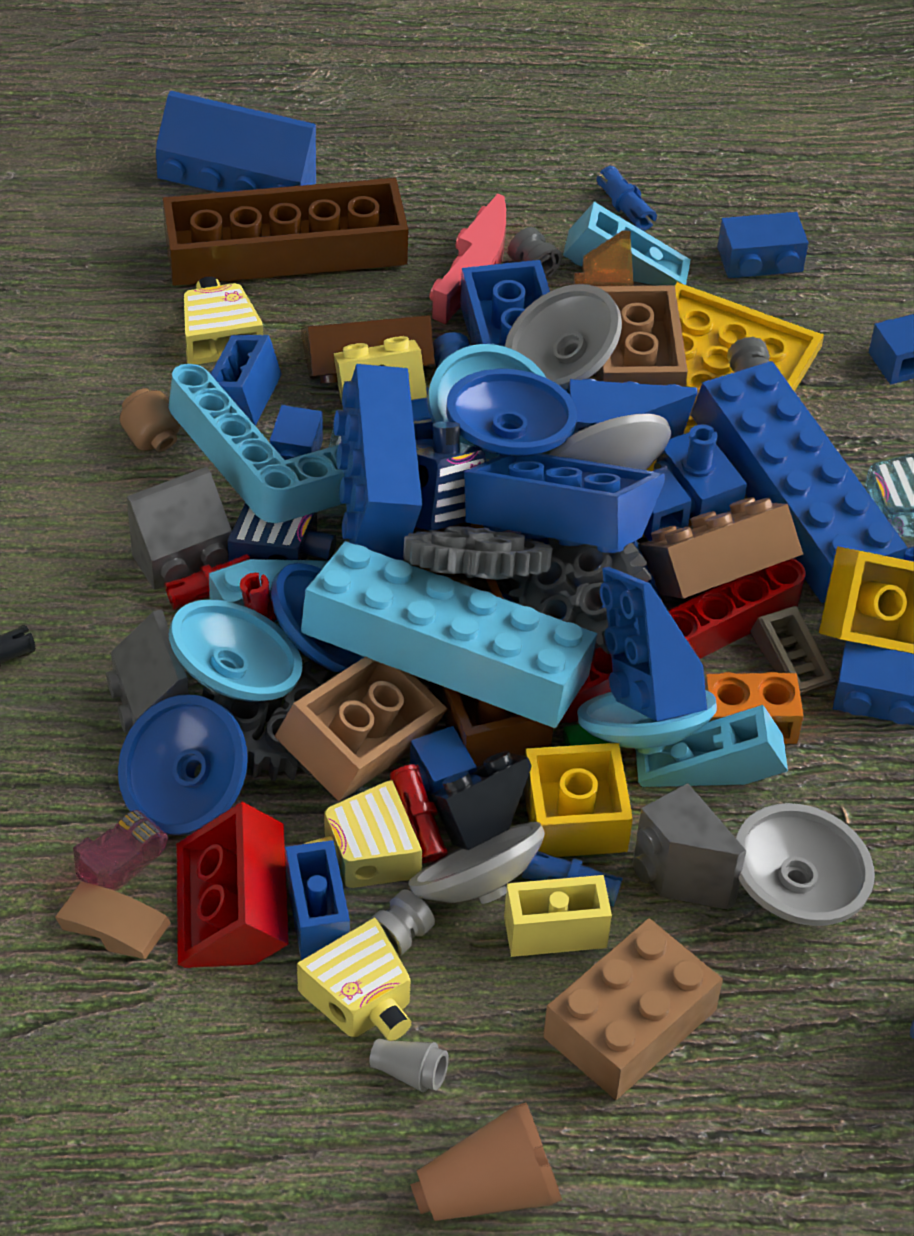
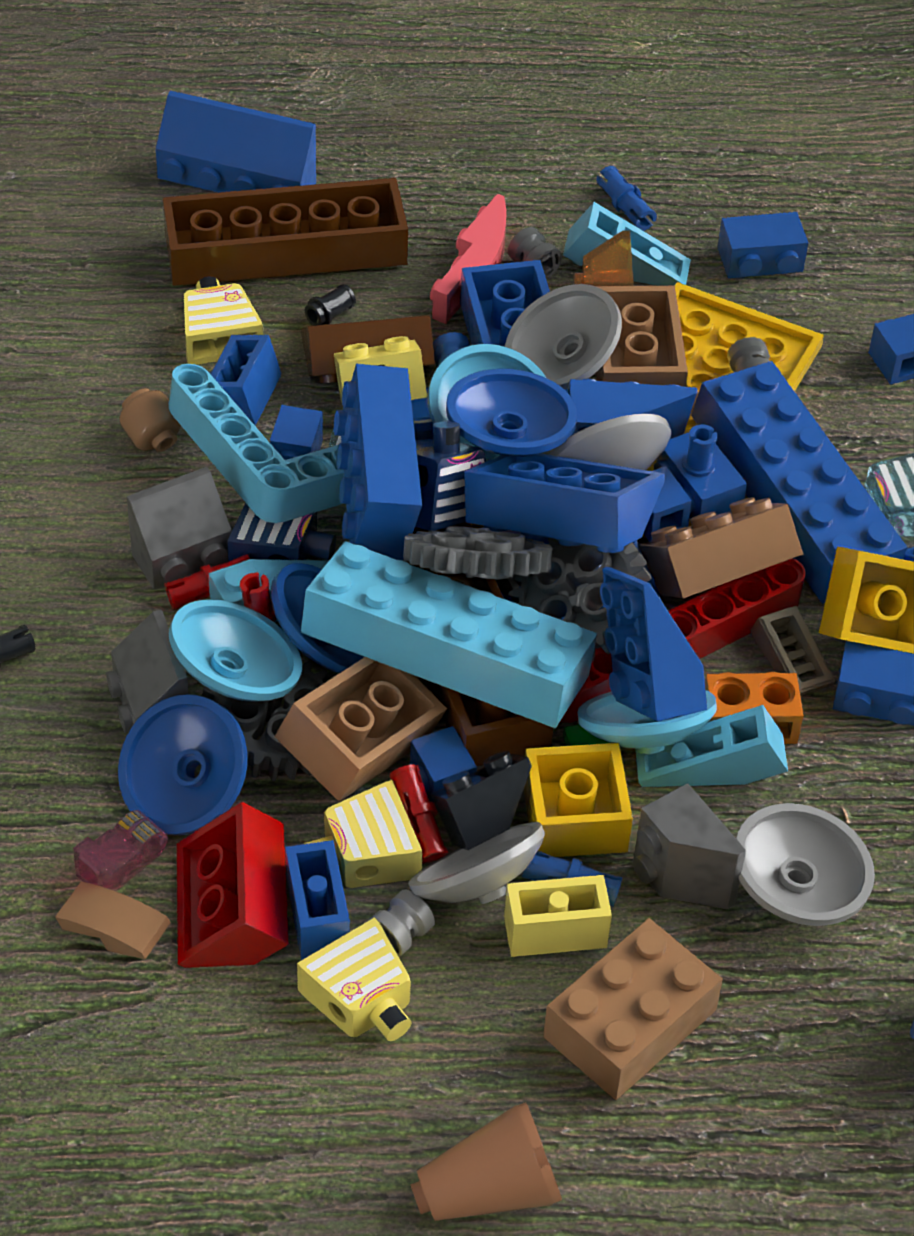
light grey cone [369,1038,449,1092] -> none
none -> black pin [304,284,356,326]

